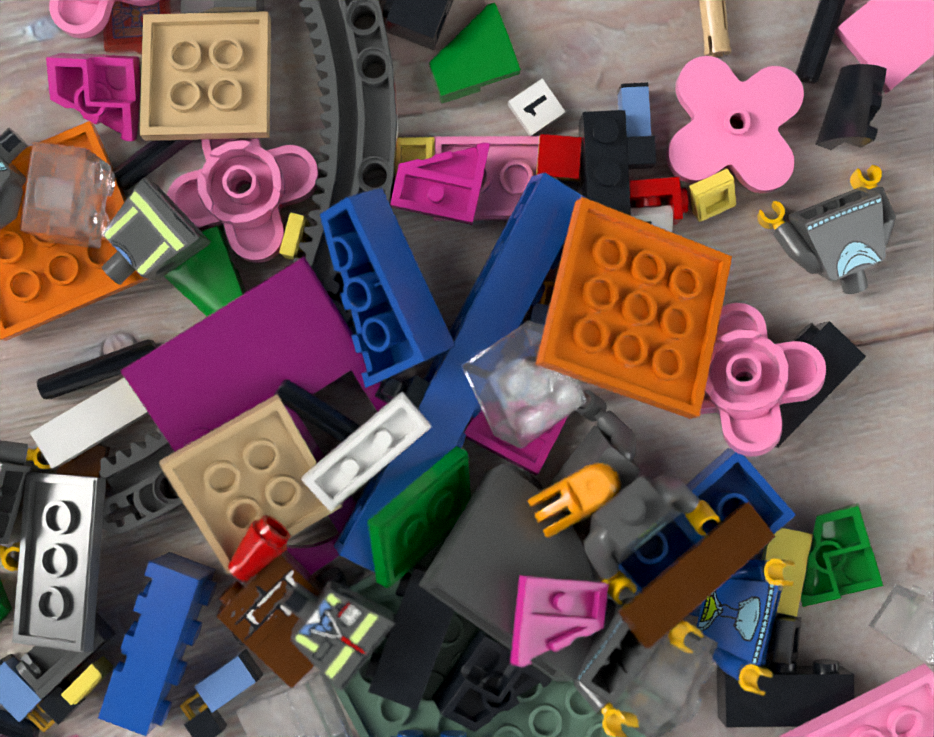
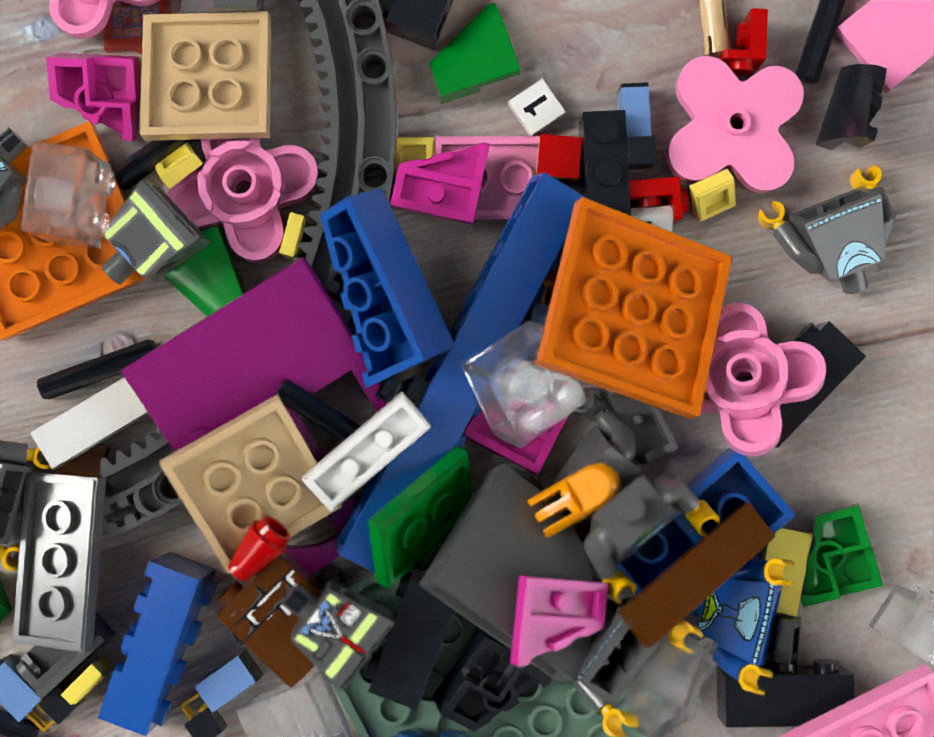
none -> light yellow tile [154,142,203,189]
none -> dark grey hinge [598,389,679,464]
none -> red bracket [718,8,768,76]

